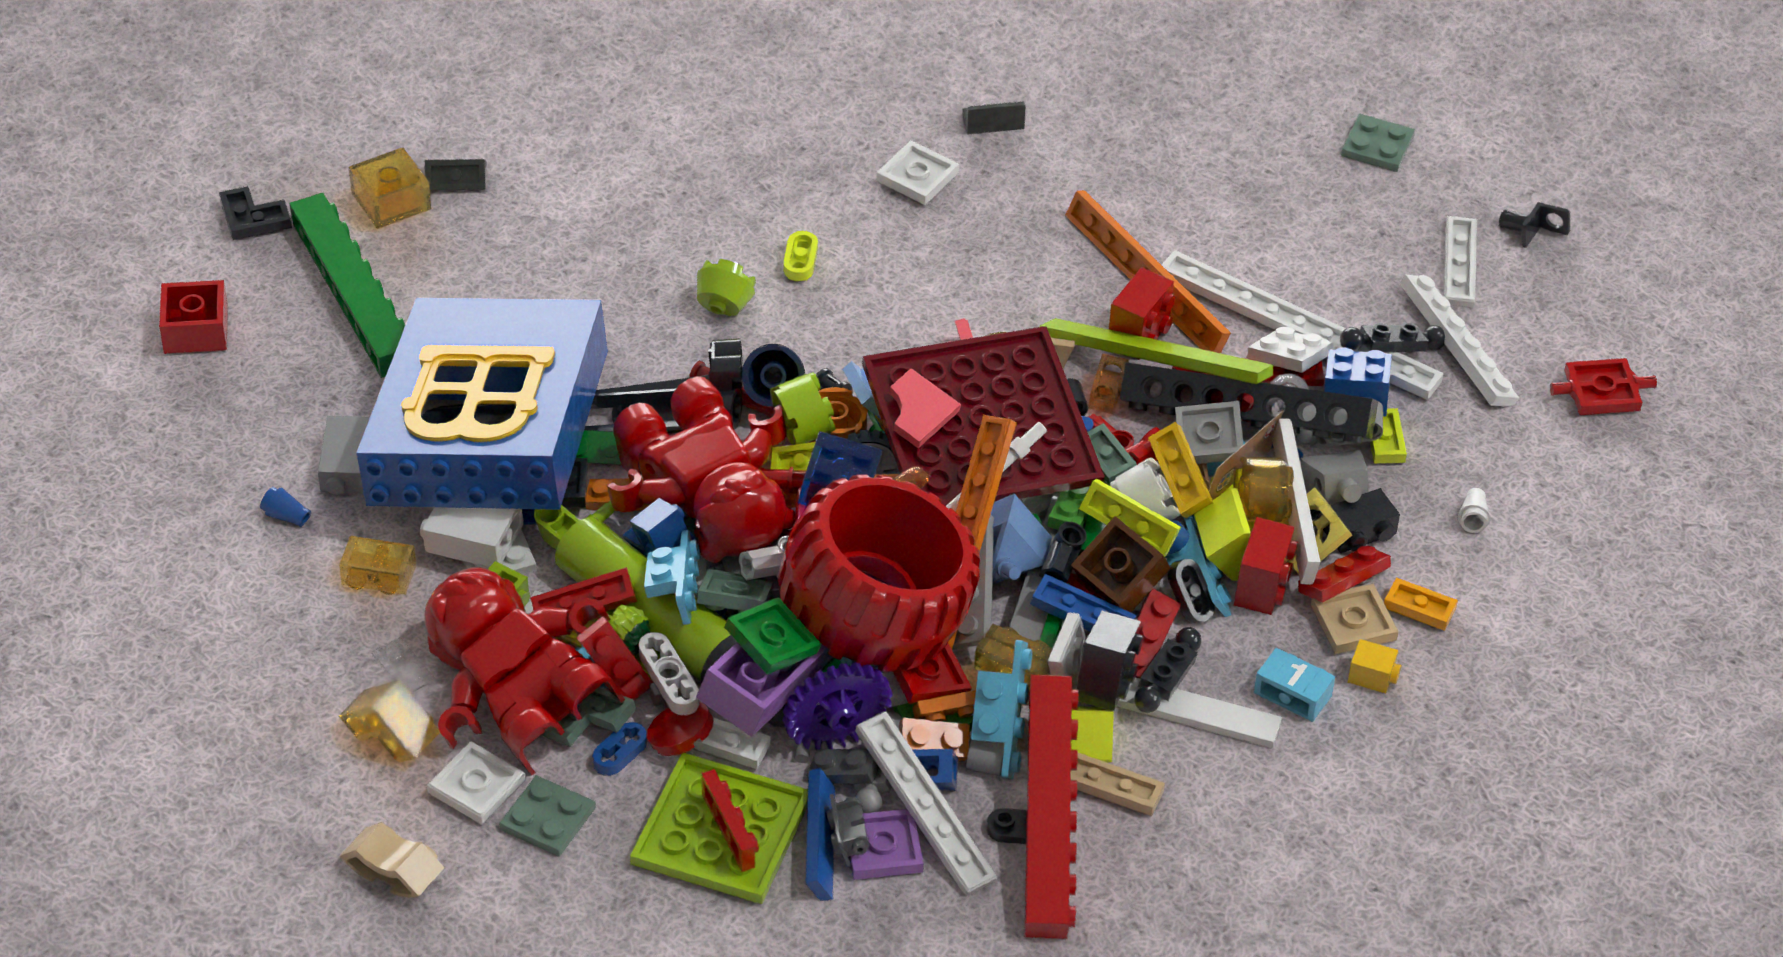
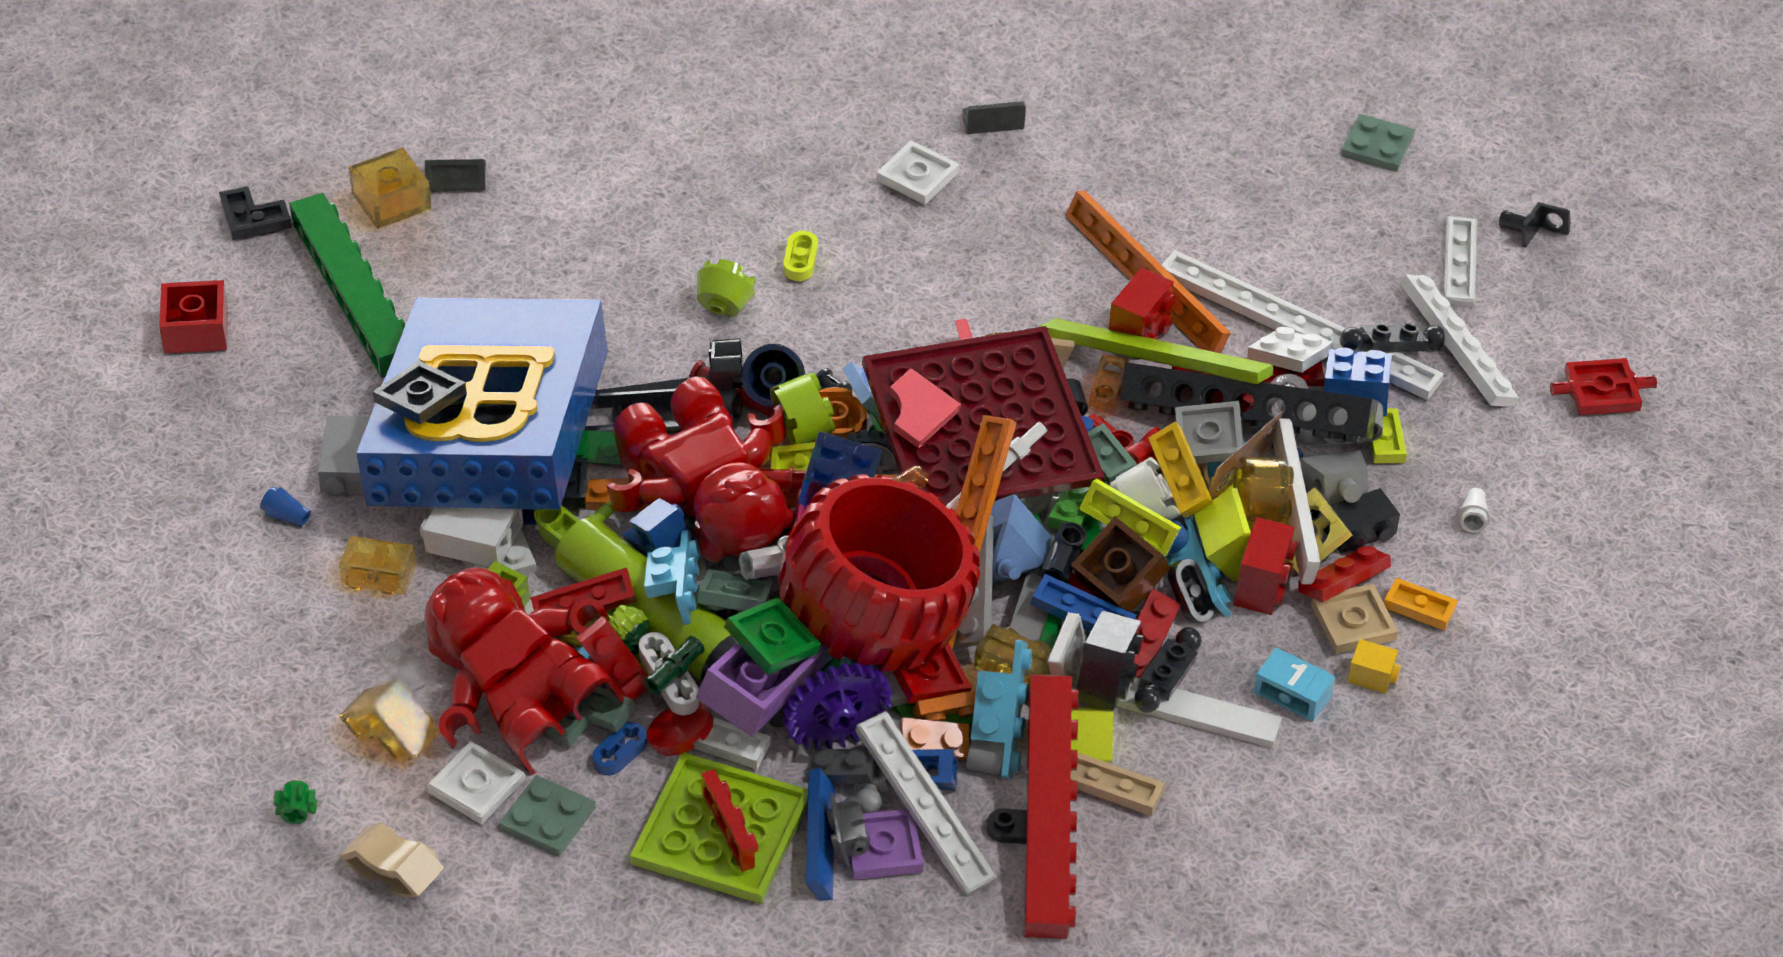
none -> green gear [273,780,317,824]
none -> black plate [372,361,467,424]
none -> dark green pin [644,636,705,695]

